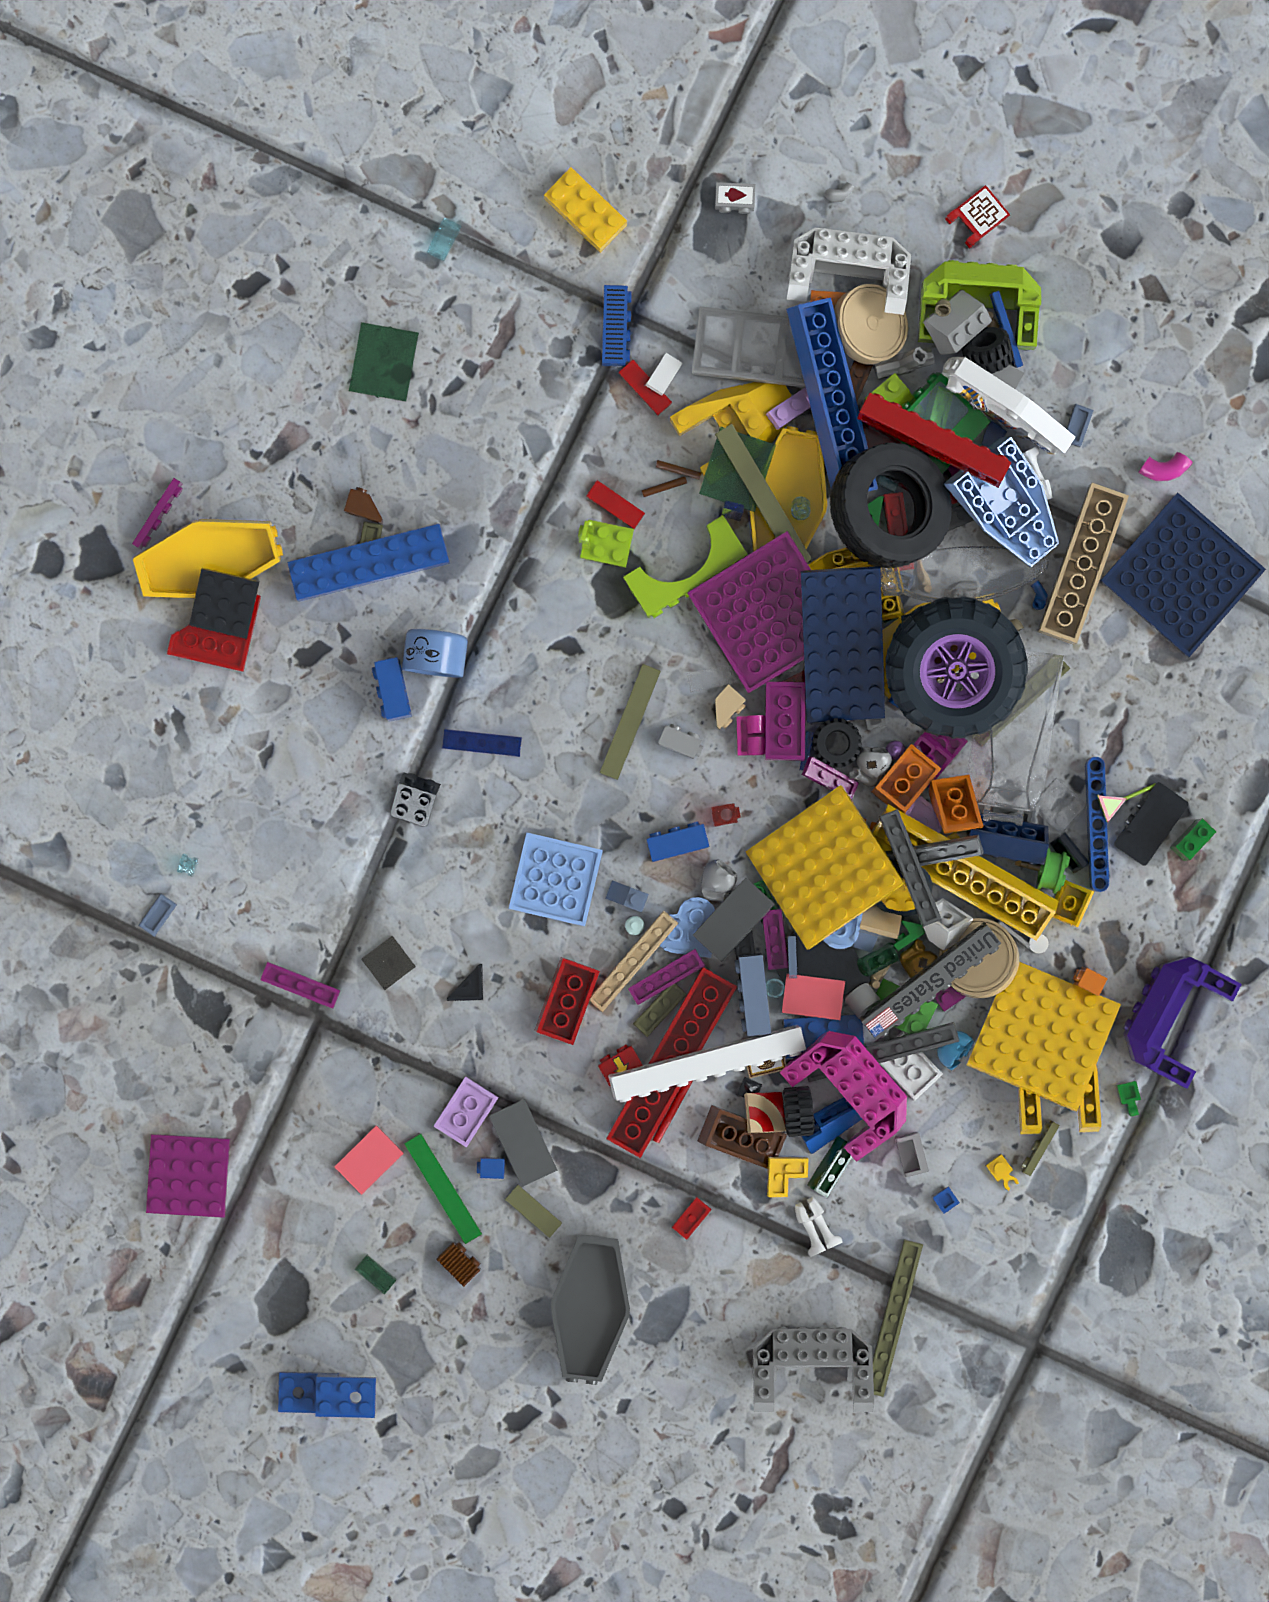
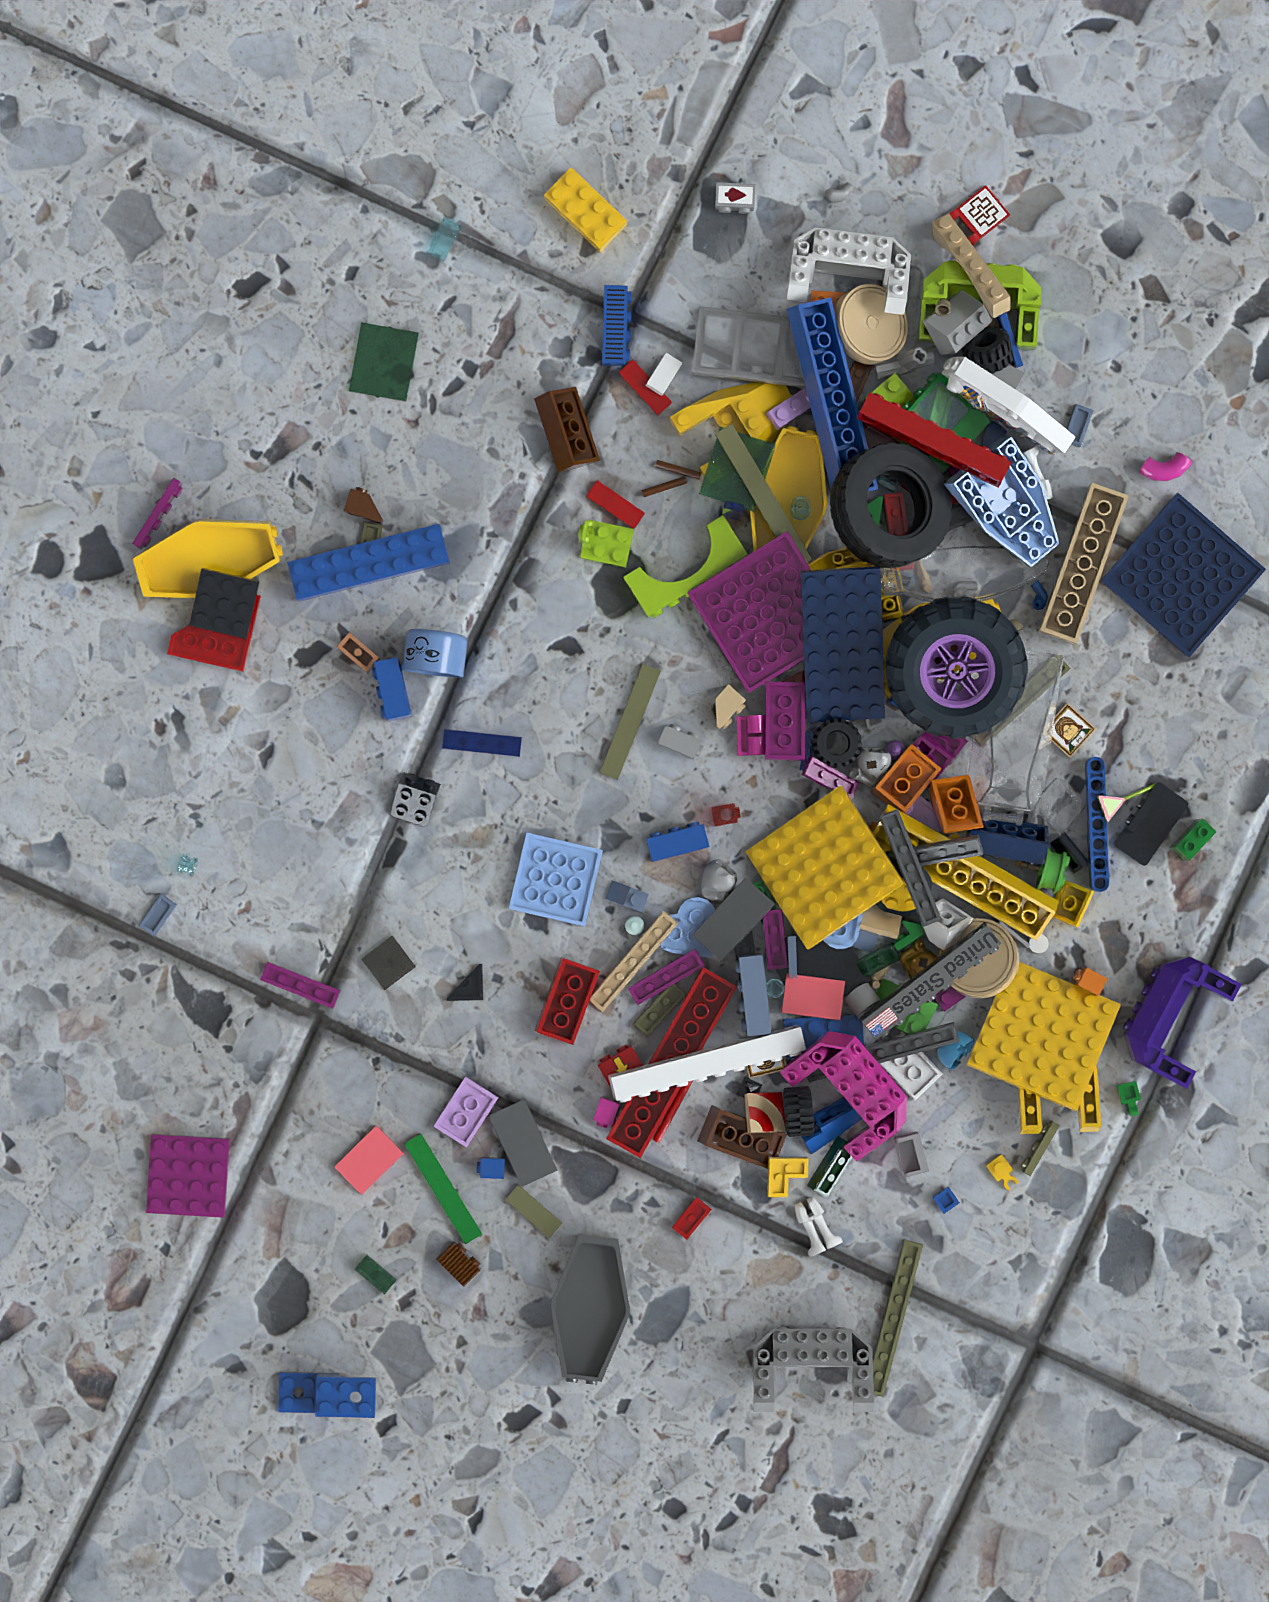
none -> nougat brick [337,632,381,674]
none -> reddish brown slope [534,387,600,473]
none -> dark pink brick [593,1097,620,1128]
none -> tan arch [932,213,1010,318]
none -> tile [1041,703,1096,758]

